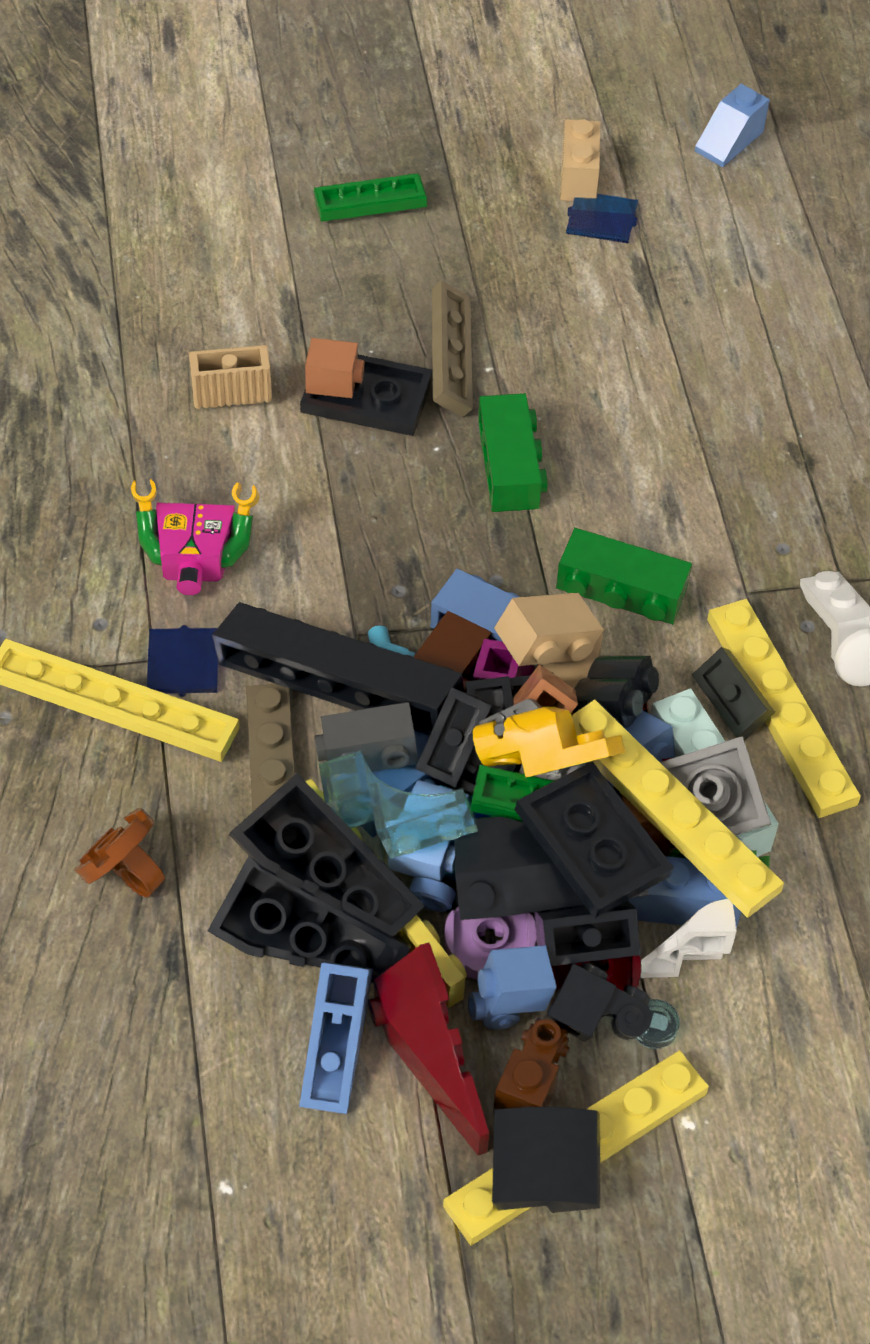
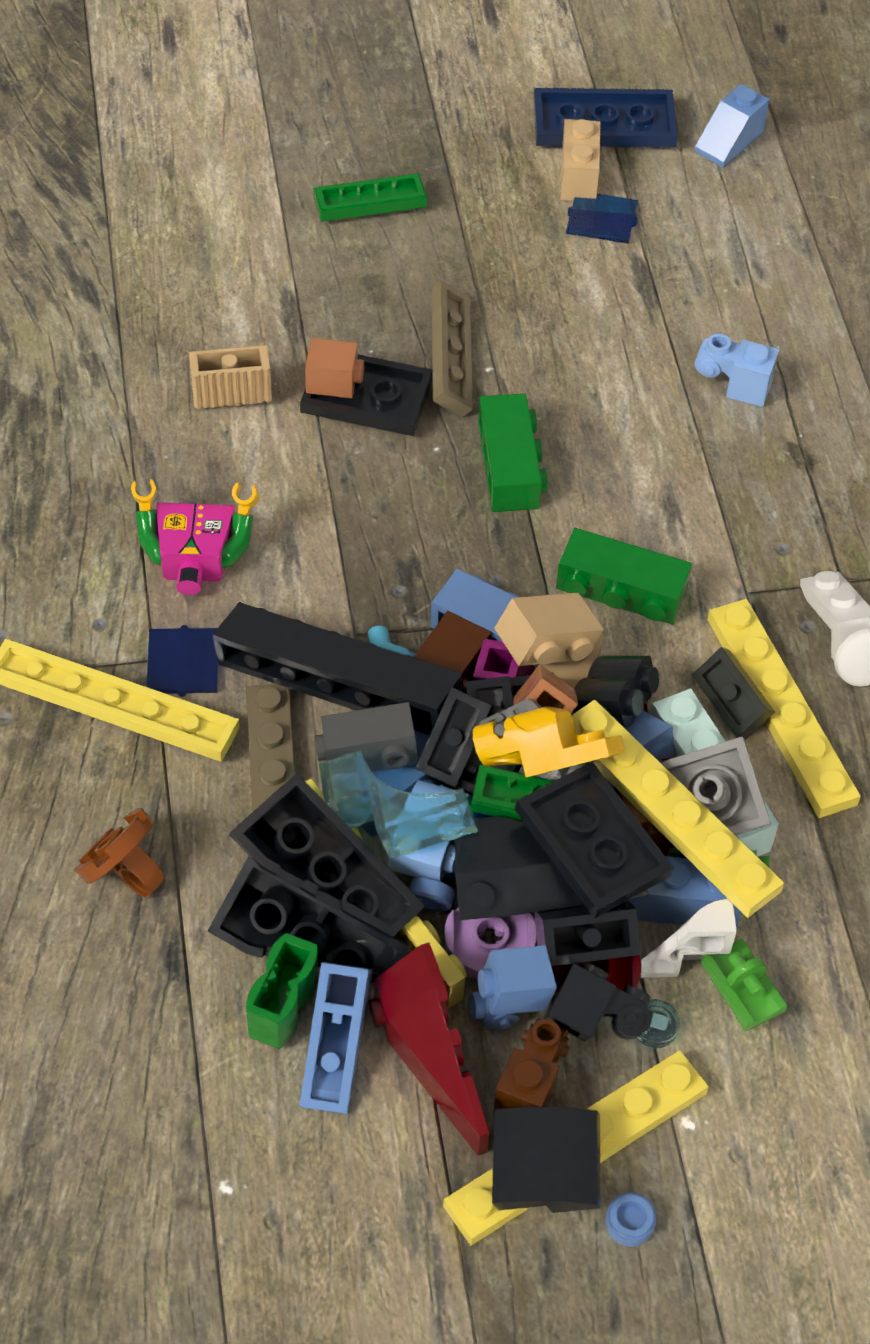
none -> green brick [246,933,318,1049]
none -> dark blue plate [533,88,678,148]
none -> medium blue tile [605,1193,656,1247]
none -> light blue brick [694,333,779,407]
none -> bright green hips [701,938,787,1031]

